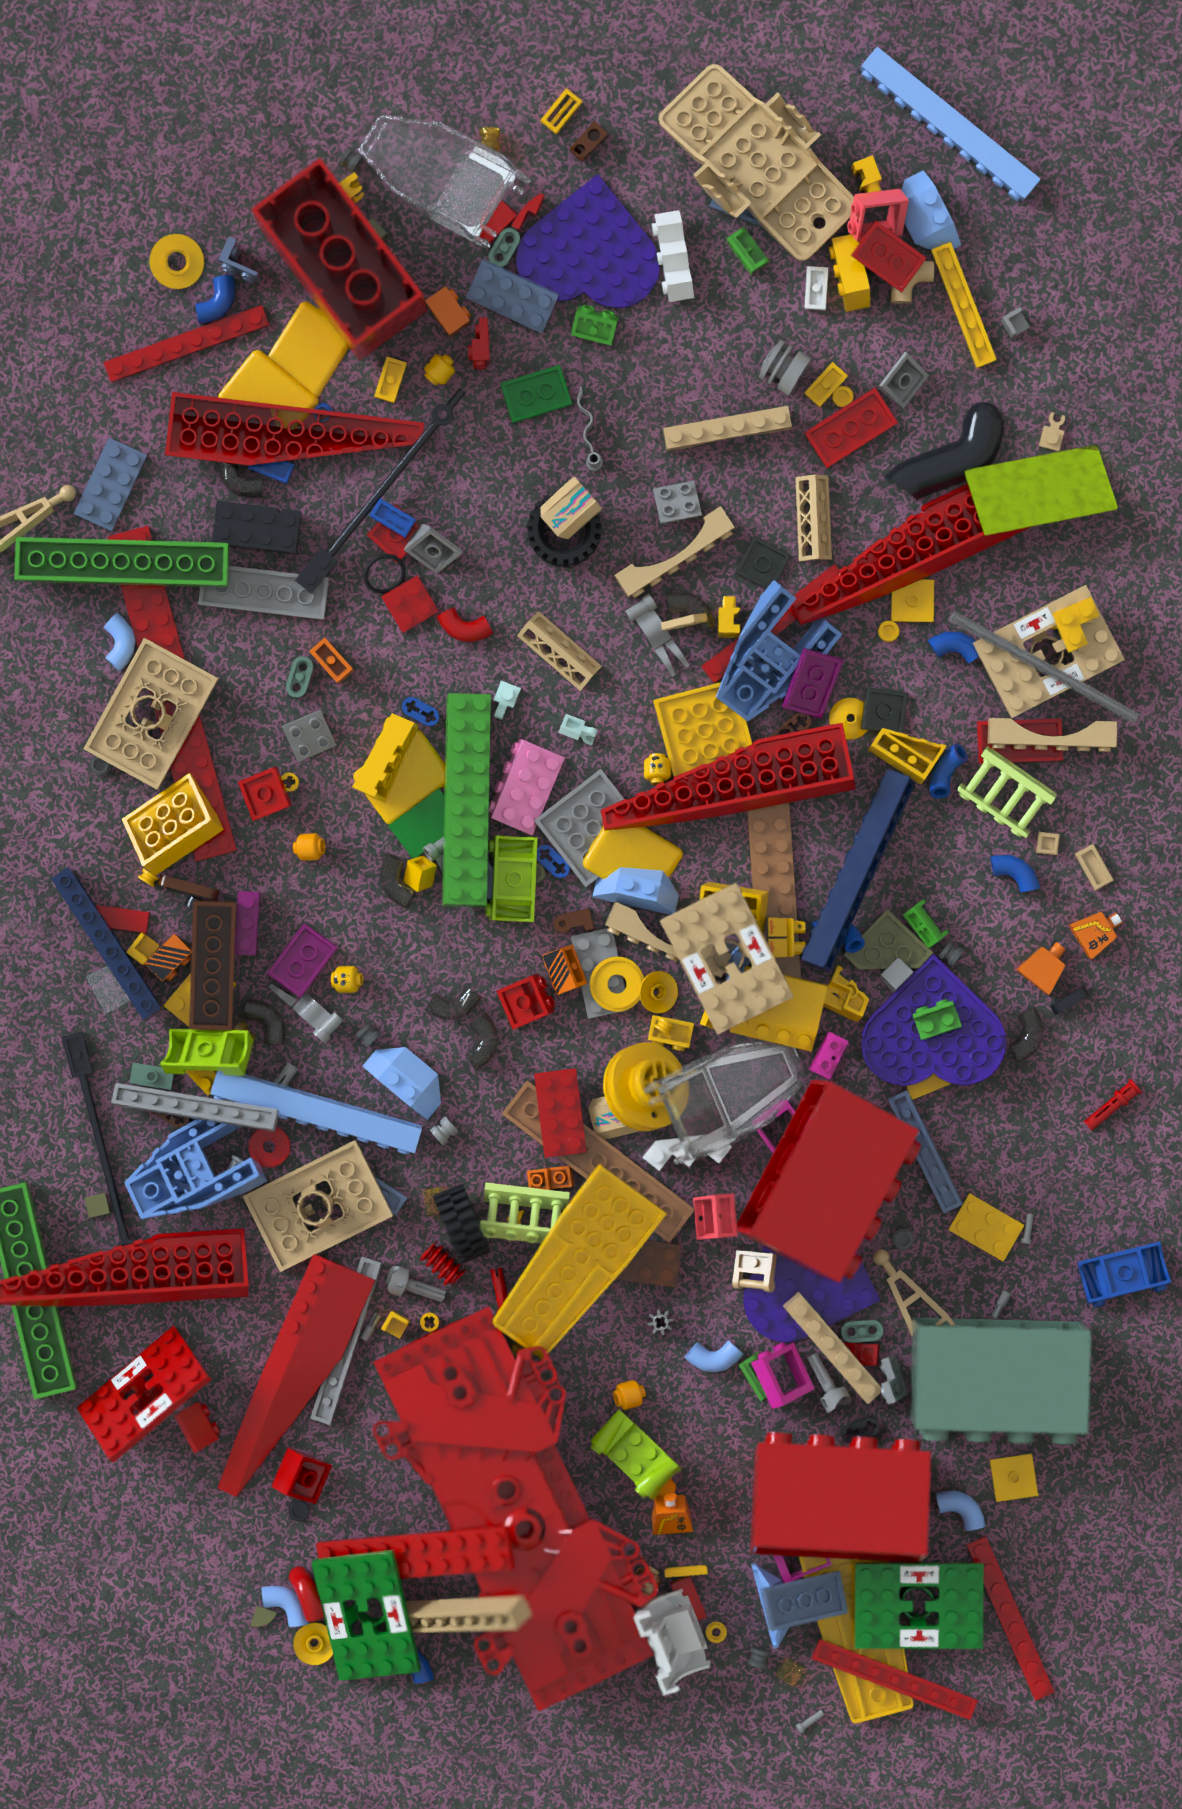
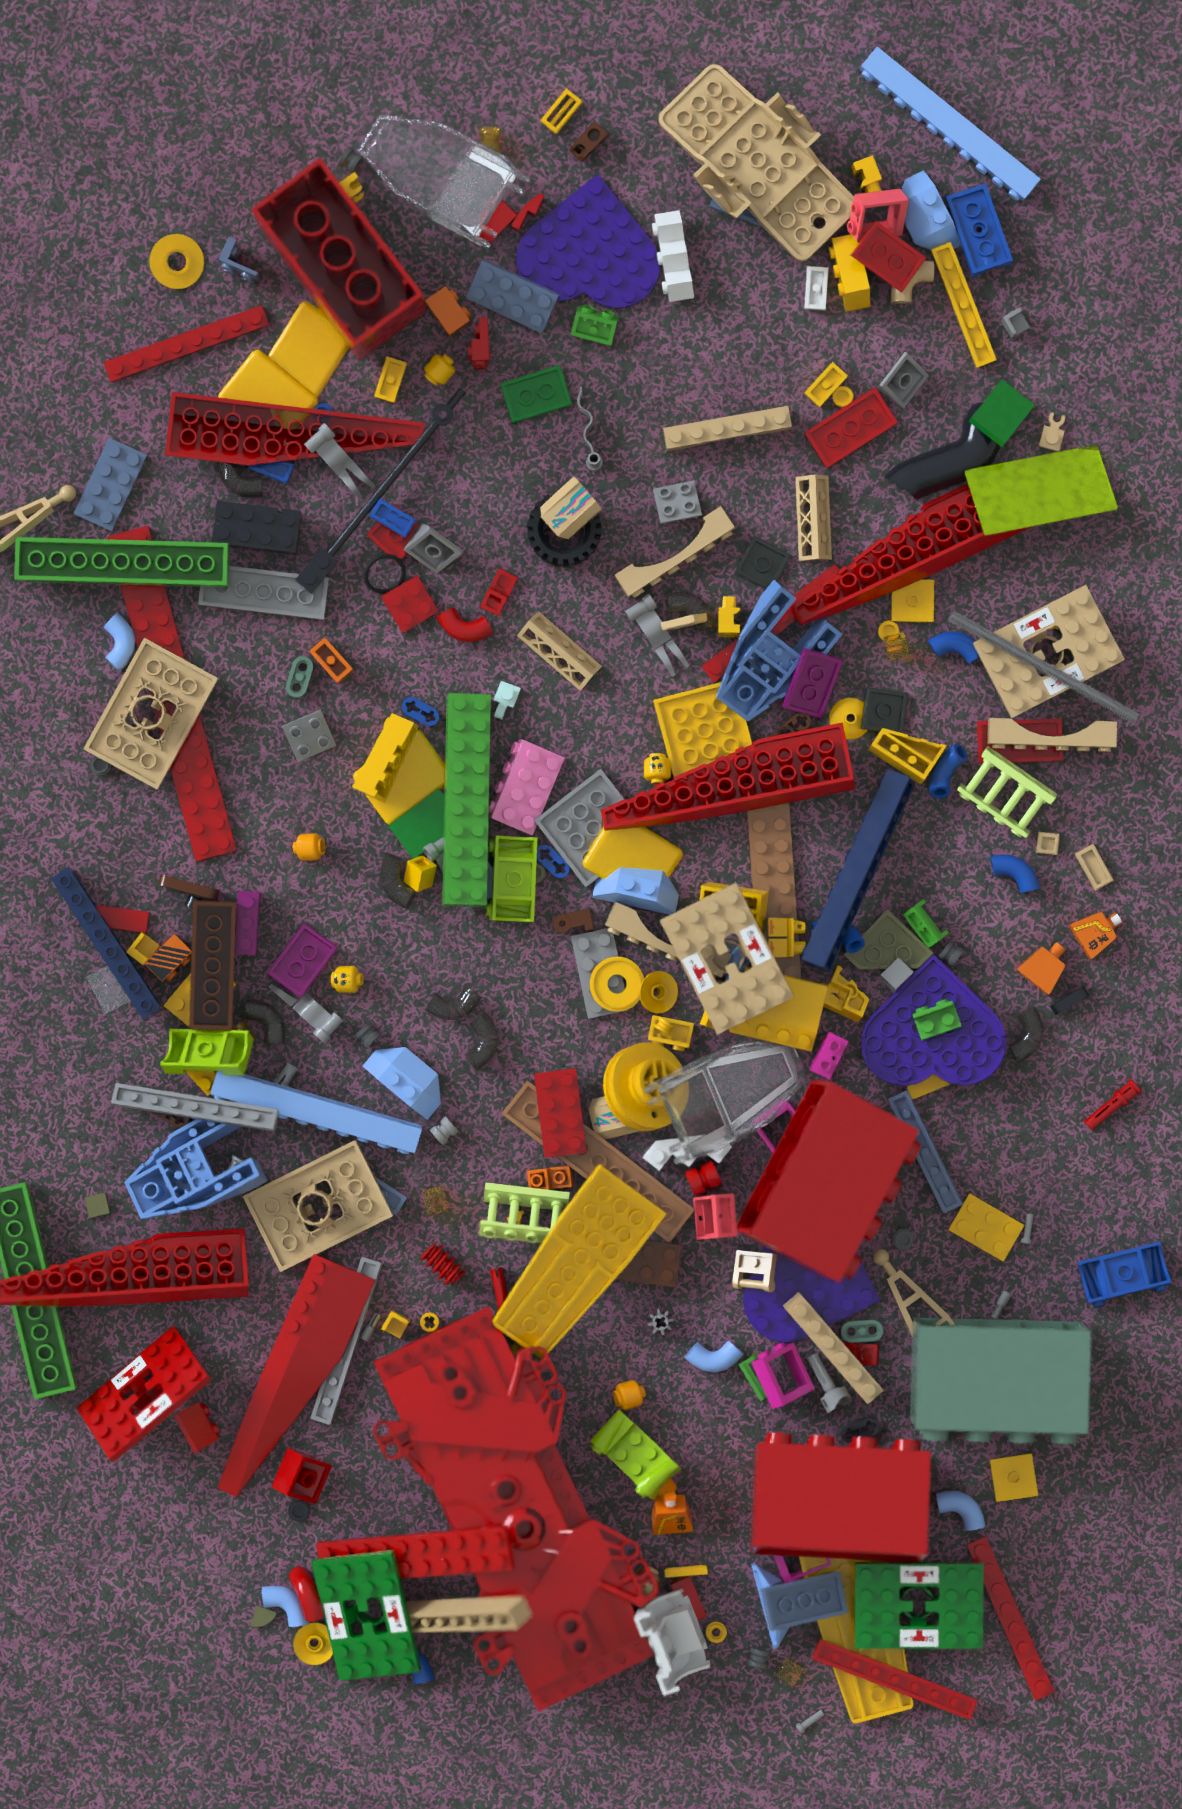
black bar [61,1032,134,1246] -> none
yellow slope [122,773,224,876] -> none
sand green plate [129,1063,174,1090] -> none
yellow bush [138,868,159,887] -> none
blue cylinder [195,275,235,324] -> none
red plate [238,766,292,821] -> none
red tile [248,1127,291,1168] -> none
yellow bush [281,773,299,792] -> none
olive tile [368,218,387,241] -> none
light grey piece [386,1266,446,1302] -> none
black tyre [433,1183,491,1264] -> none
sand green plate [489,228,520,268] -> none
red plate [496,973,555,1030] -> none
orange brick [542,944,588,995] -> none
light aqua plate [558,714,598,745] -> none
bright green hinge [726,227,770,275] -> none
light grey wheel [758,340,812,396] -> none
light grey plate [881,1354,908,1404] -> none
yellow plate [1051,597,1099,653] -> none
none -> light grey flag [304,423,375,499]
none -> red slope [480,568,518,616]
none -> red wheel [685,1160,722,1197]
none -> clear yellow panel [883,632,911,663]
none -> blue piece [946,183,1013,278]
none -> green tile [969,380,1035,447]

